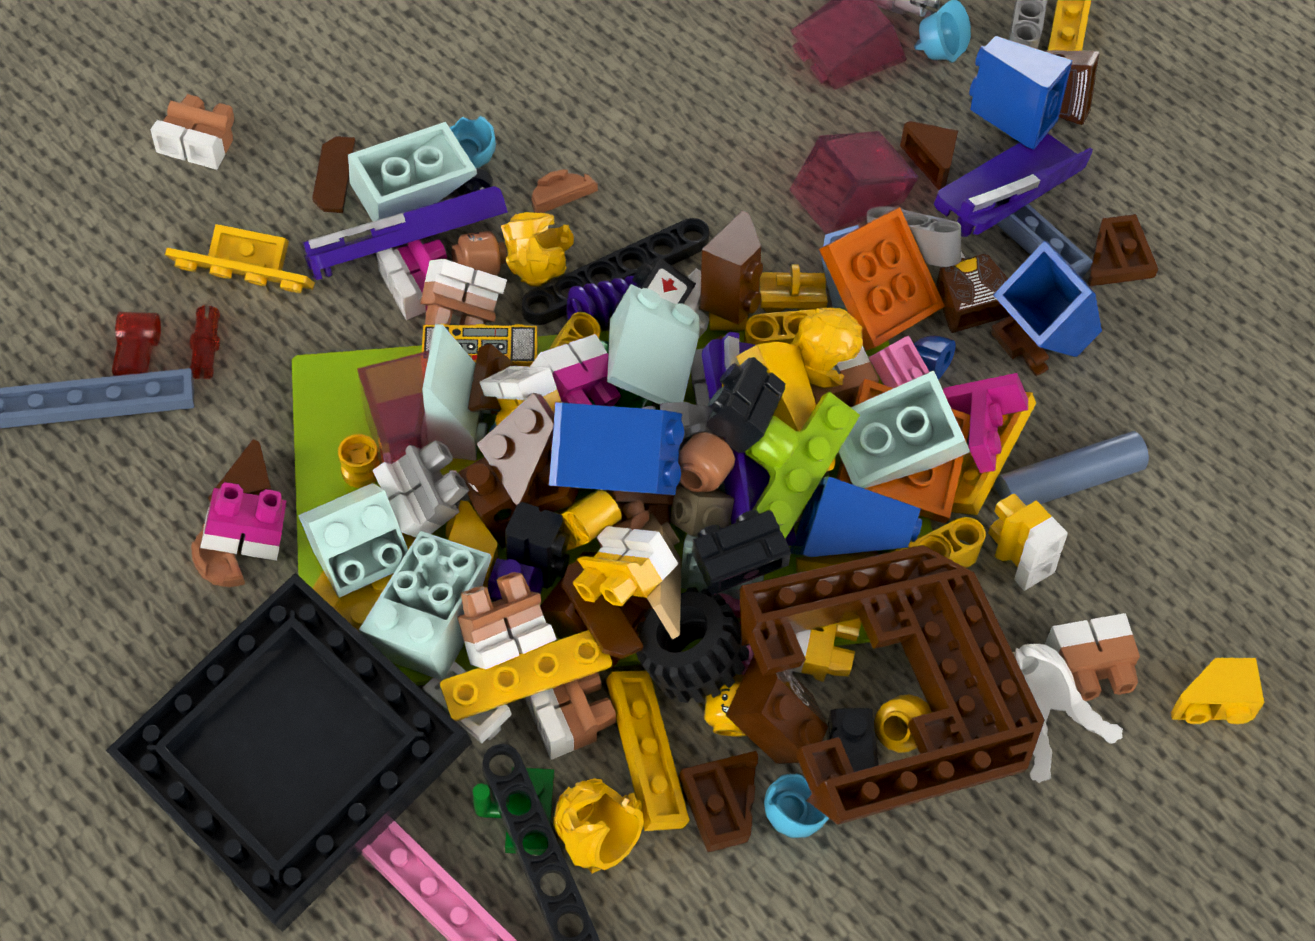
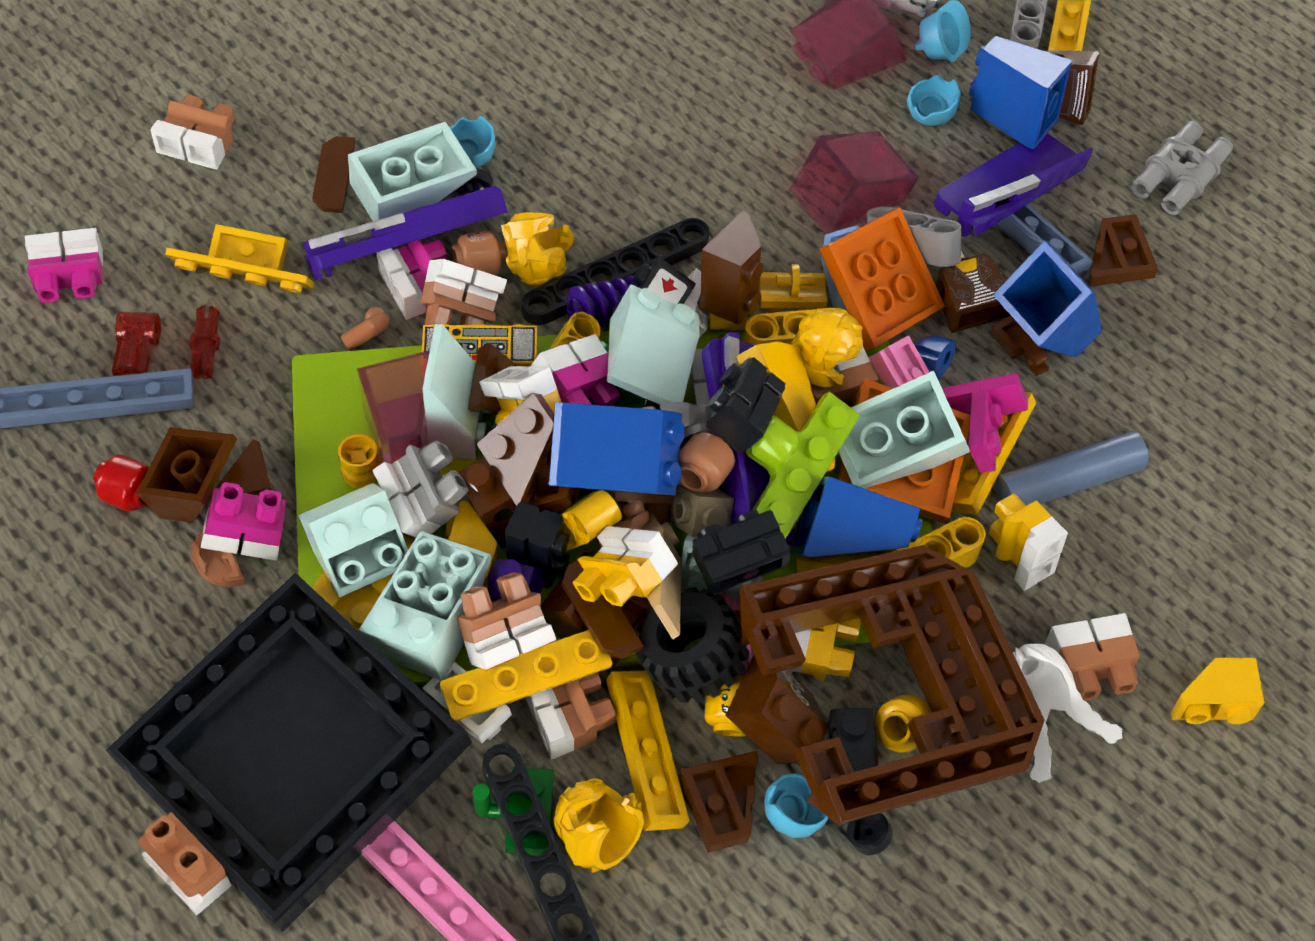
nougat tile [532,169,598,213] -> none
reddish brown slope [900,121,958,190] -> none
none -> dark pink hips [25,228,103,303]
none -> red head [93,454,149,512]
none -> reddish brown slope [136,427,237,523]
none -> nougat hips [136,812,231,916]
none -> nougat arm [340,307,390,351]
none -> black tile [847,813,893,855]
none -> medium azure hair [907,75,961,126]
none -> light grey pin [1132,121,1233,215]

